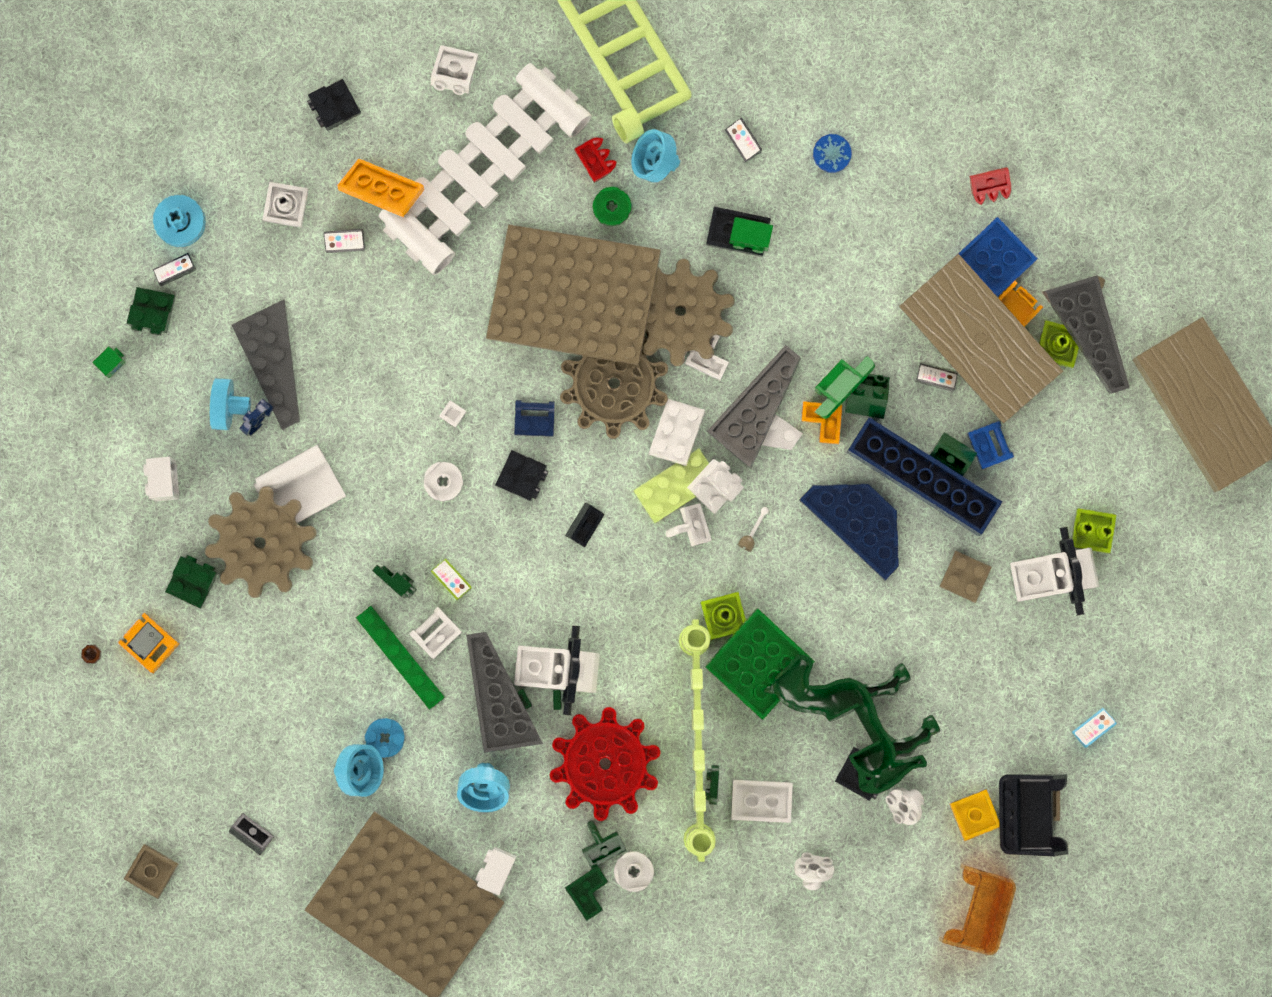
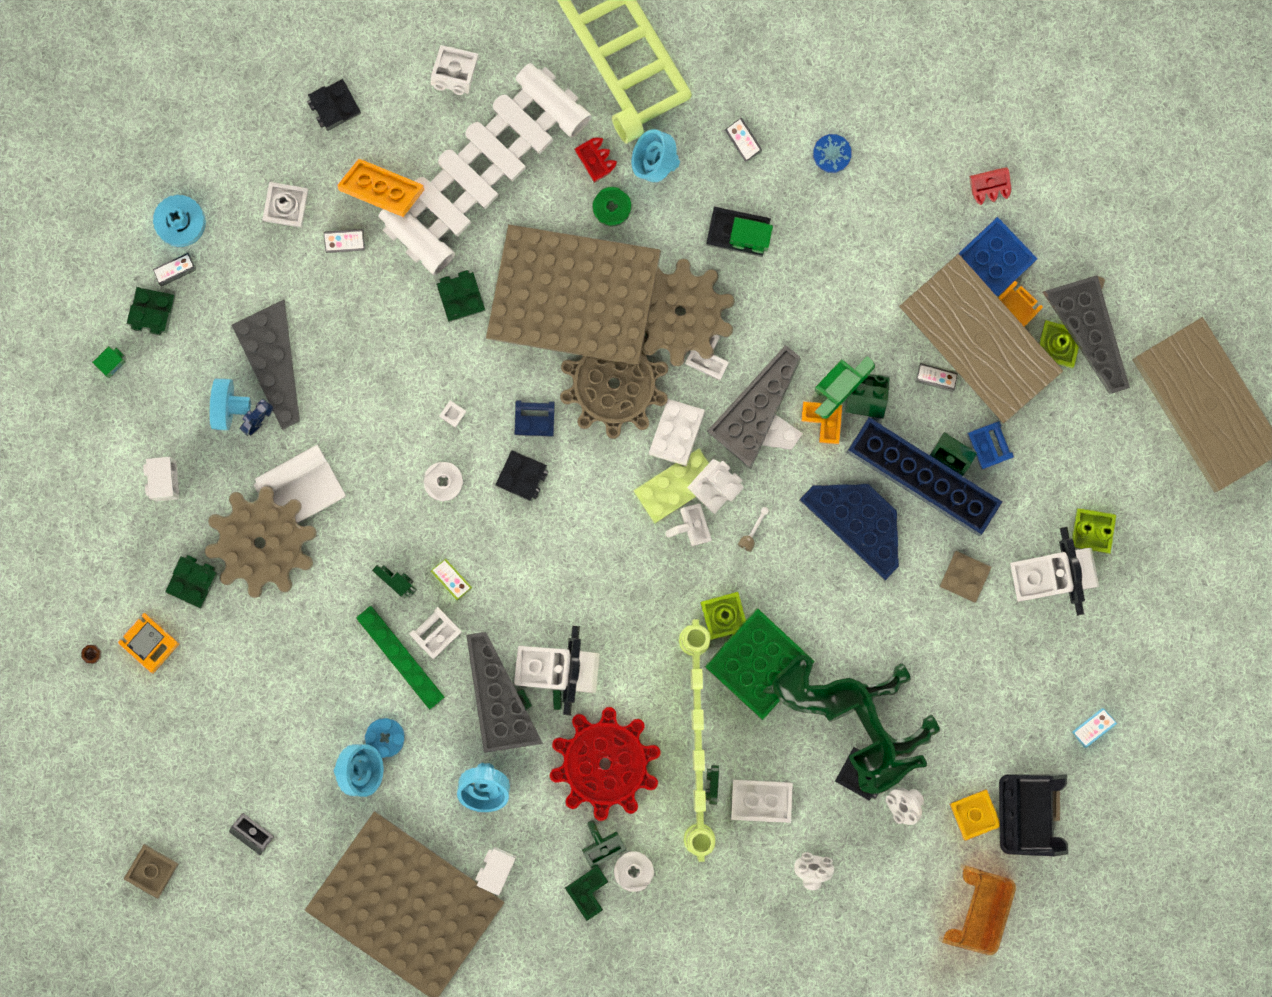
black slope [565,503,605,548] -> none
none -> dark green plate [436,270,486,322]

